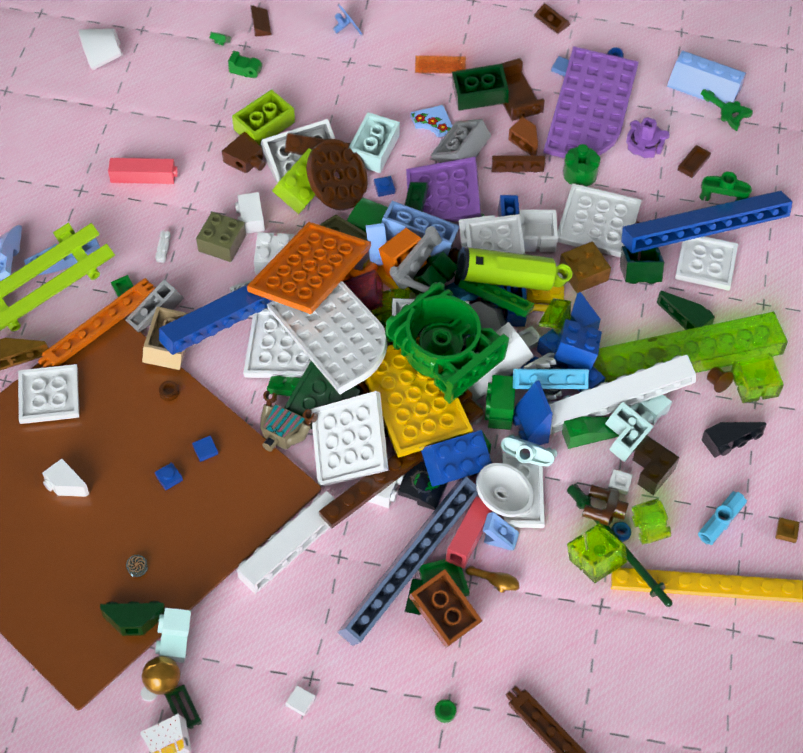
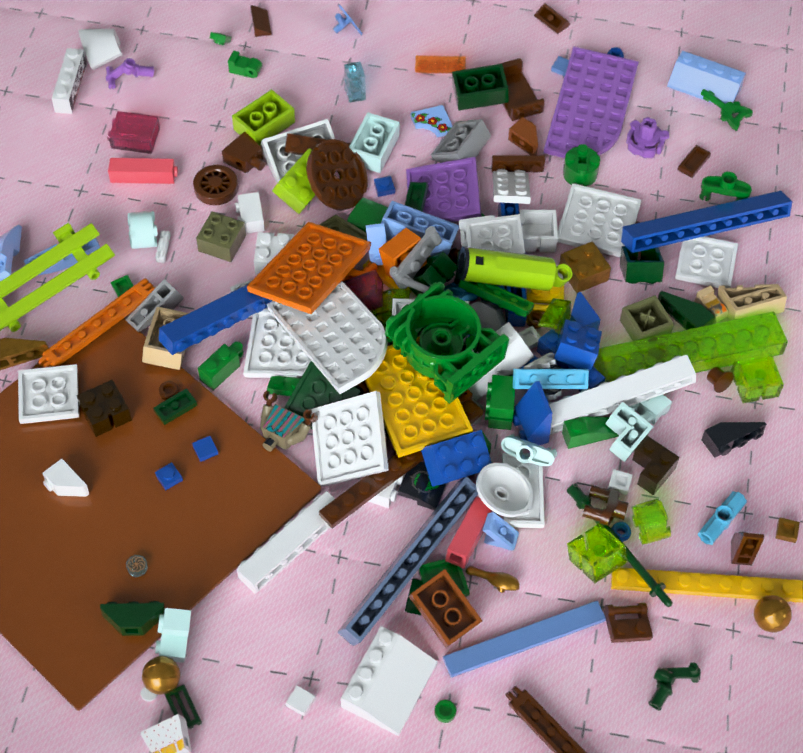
none -> white brick [52,48,87,114]
none -> dark brown piece [76,379,132,437]
none -> medium lavender pin [106,58,154,89]
none -> clear pink brick [107,111,160,154]
none -> light aqua brick [128,211,157,249]
none -> dark green plate [153,388,198,425]
none -> reddish brown wheel [193,165,238,205]
none -> green brick [198,342,244,391]
none -> white slope [341,626,438,736]
none -> clear light blue brick [344,62,366,103]
none -> medium blue tile [443,601,606,678]
none -> white plate [493,169,531,204]
none -> reddish brown plate [526,311,545,329]
none -> reddish brown plate [604,603,653,643]
none -> olive brick [620,295,674,349]
none -> dark green pin [649,662,701,711]
none -> tan leg [694,285,728,324]
none -> tan wedge [717,284,787,326]
none -> reddish brown slope [731,532,764,566]
none -> pearl gold piece [754,595,792,632]

